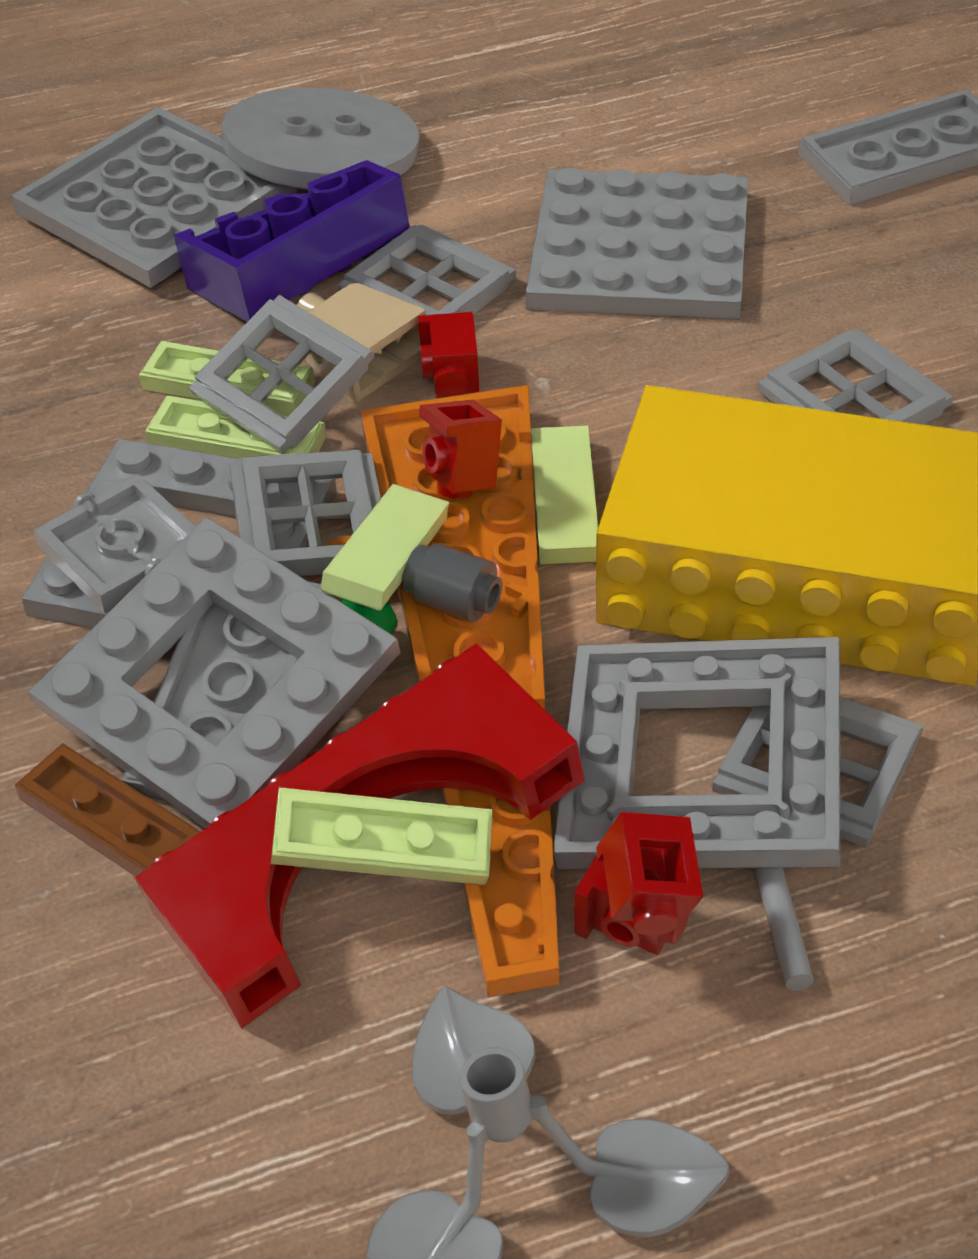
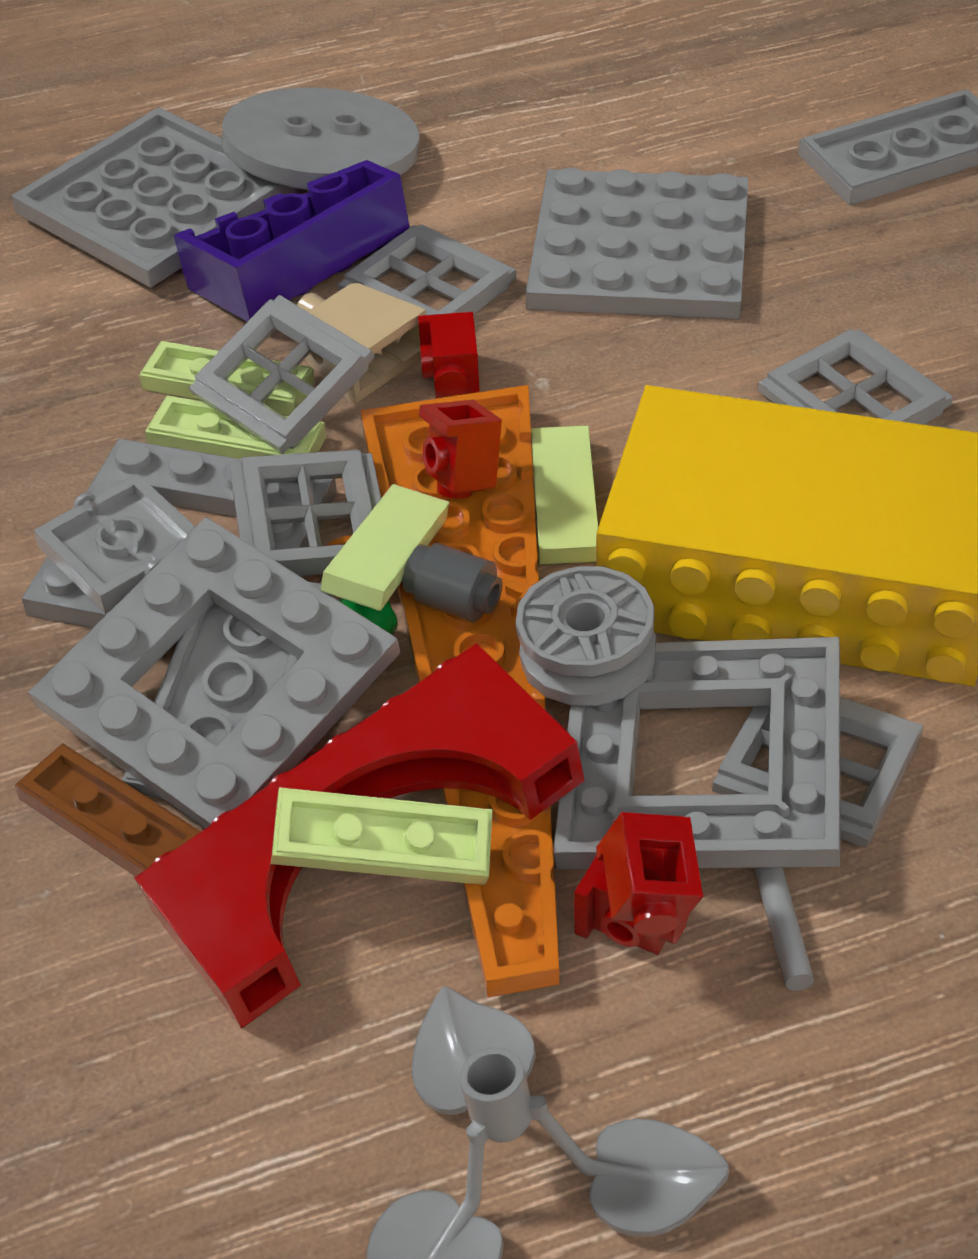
none -> light grey wheel [516,566,656,706]

